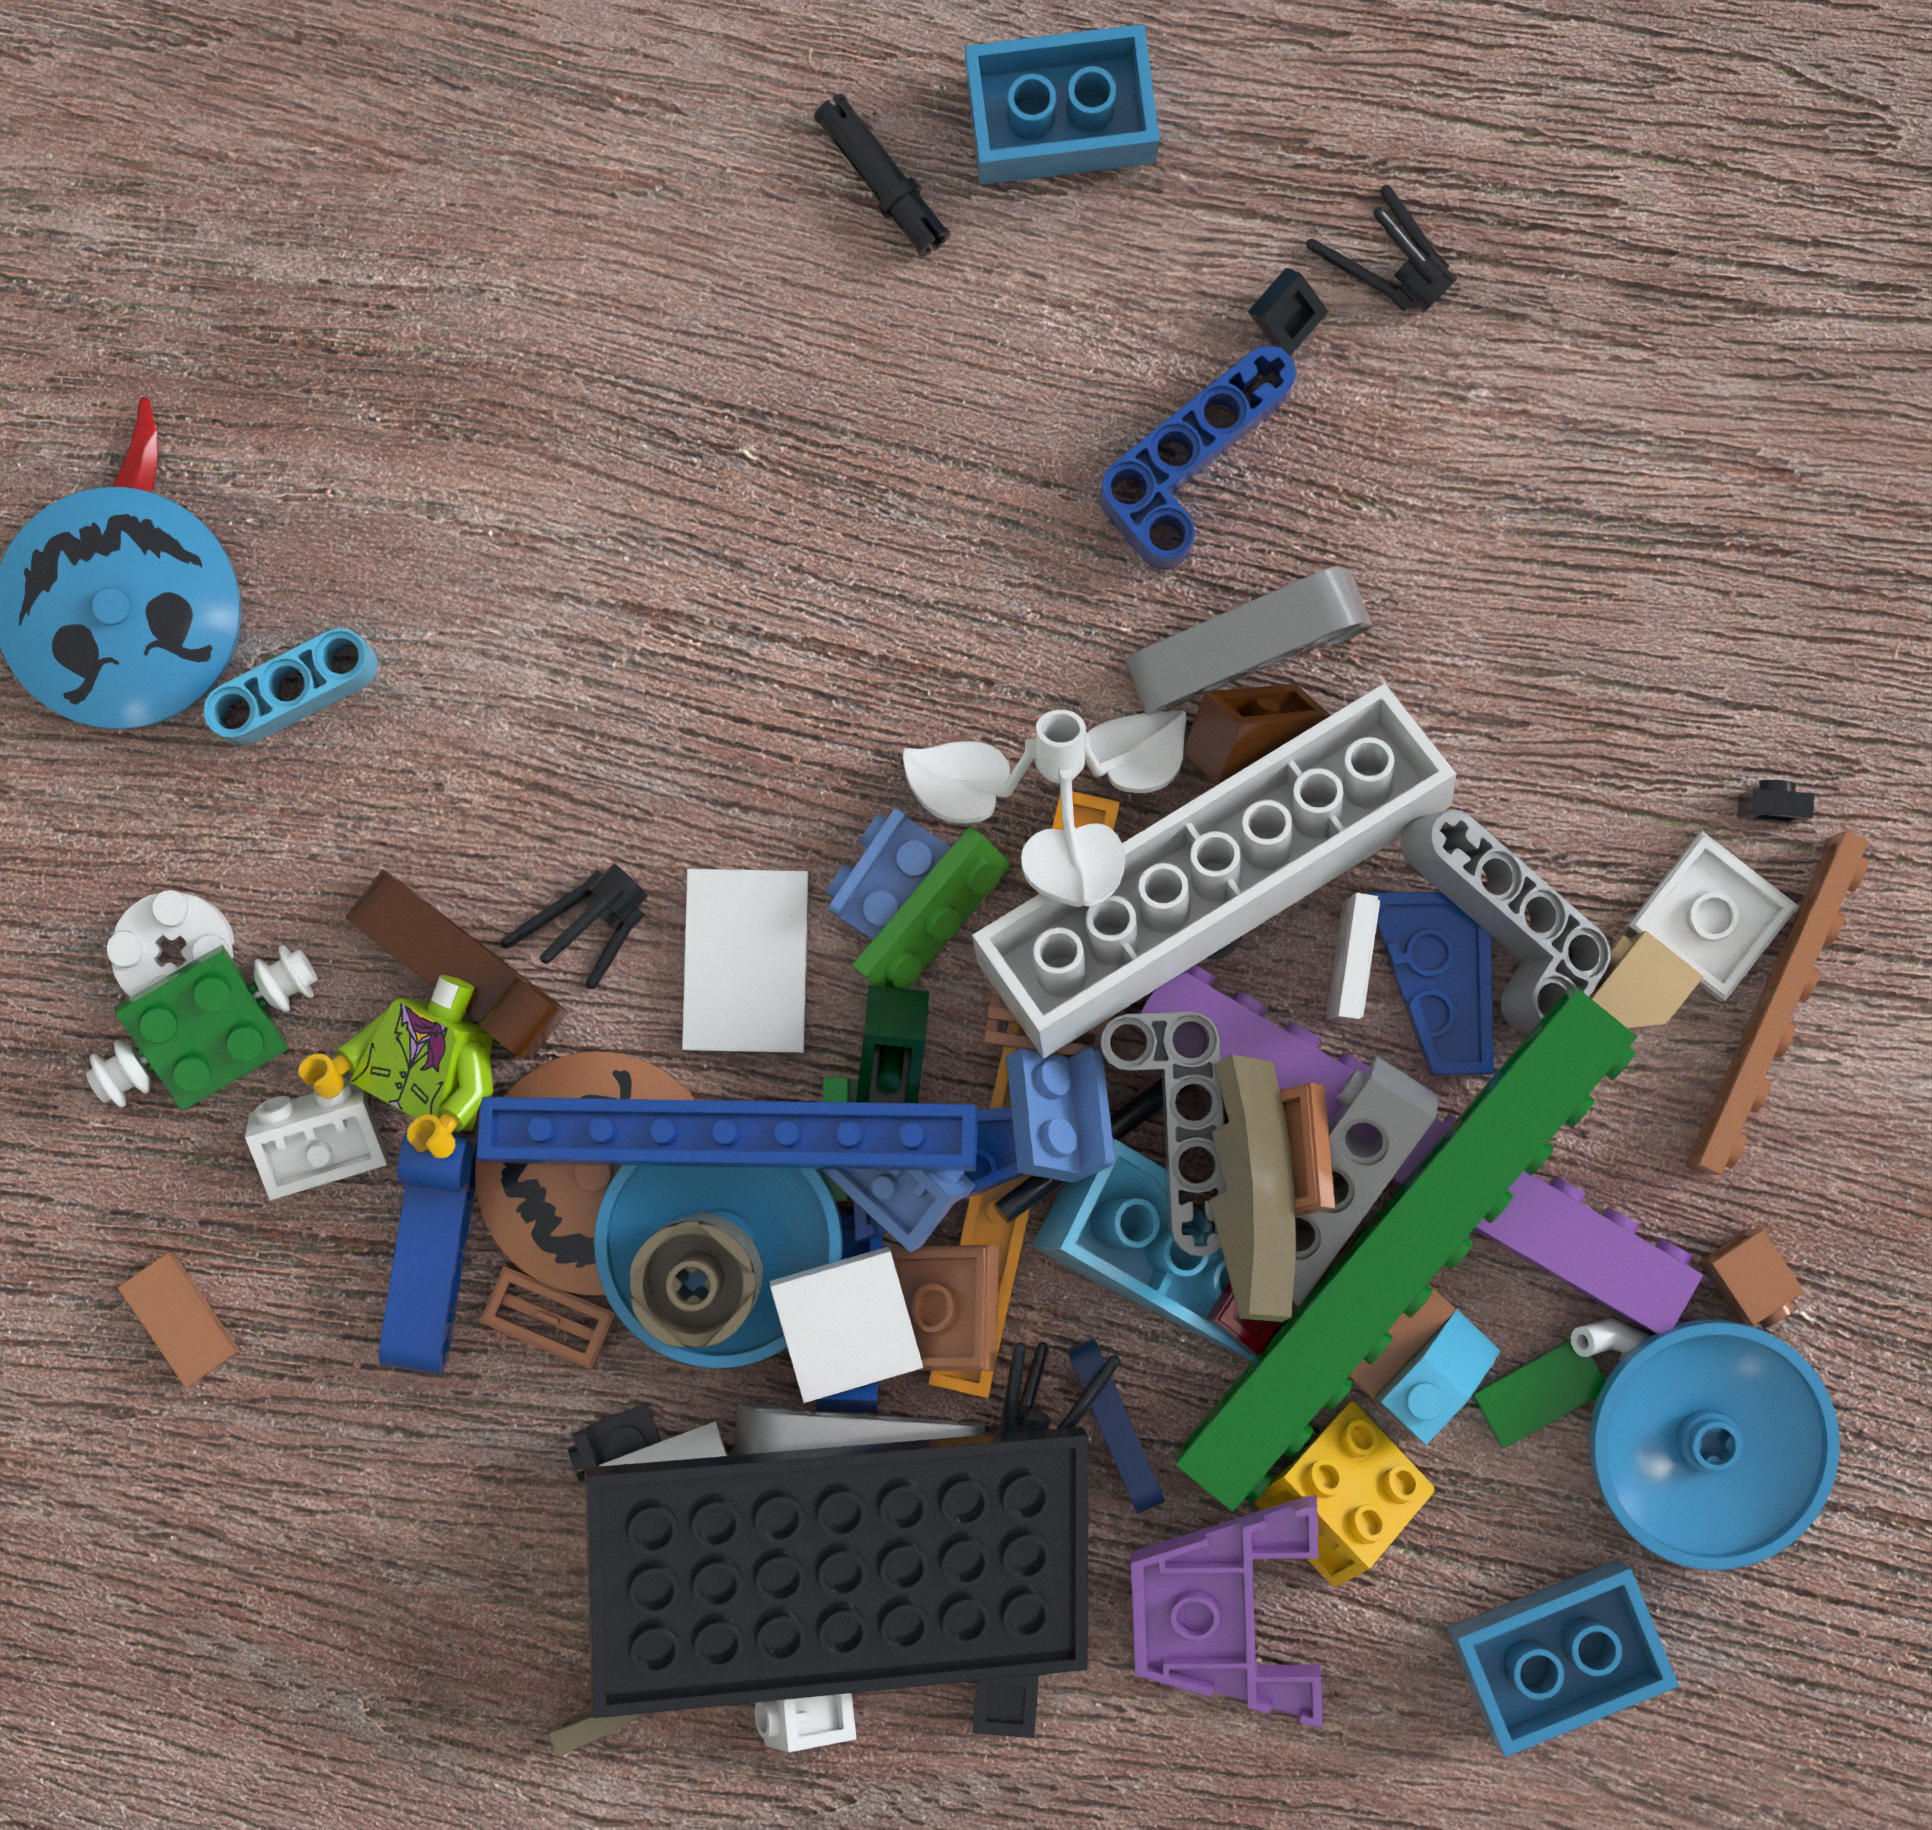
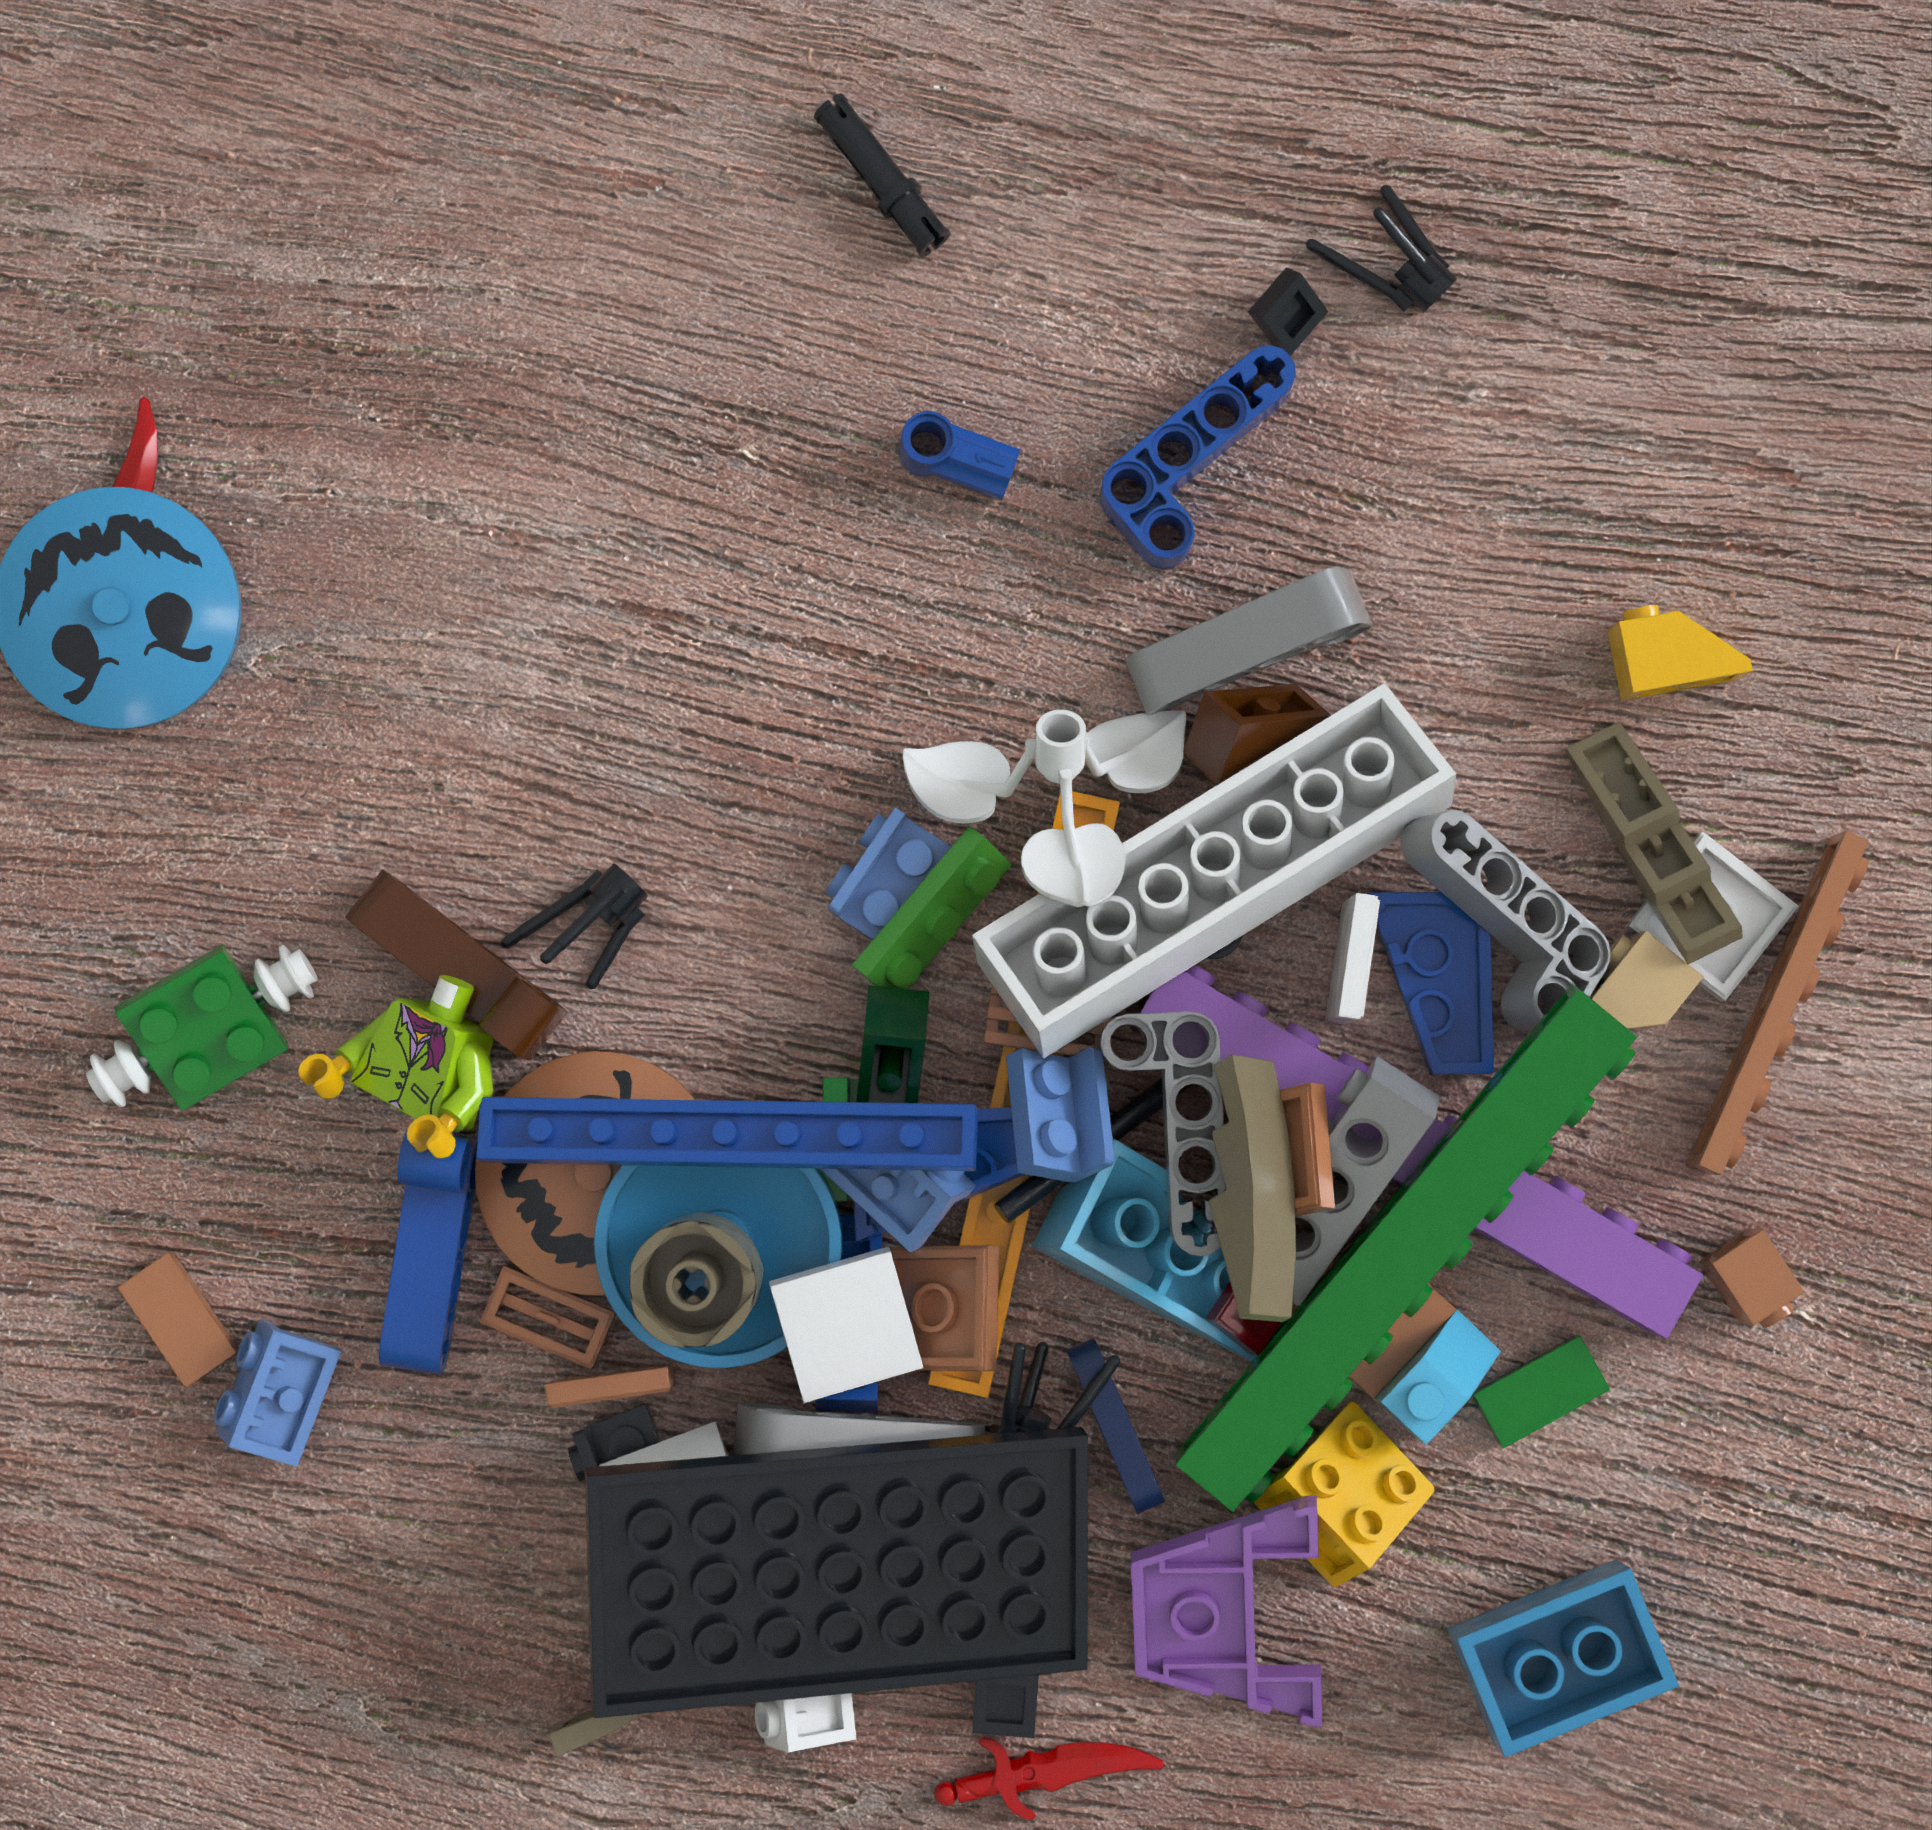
white plate [107,890,235,997] -> none
medium azure beam [203,628,378,745] -> none
white bracket [245,1079,388,1200] -> none
white tile [682,869,809,1053] -> none
dark azure brick [965,24,1160,185] -> none
white arm [1571,1318,1651,1362] -> none
dark azure dish [1589,1319,1840,1570] -> none
black plate [1738,780,1815,824] -> none
none -> medium blue bracket [214,1319,342,1467]
none -> nougat tile [545,1363,676,1408]
none -> blue piece [898,411,1021,501]
none -> red piece [934,1737,1165,1820]
none -> dark tan slope [1566,722,1743,964]
none -> yellow slope [1607,605,1753,701]

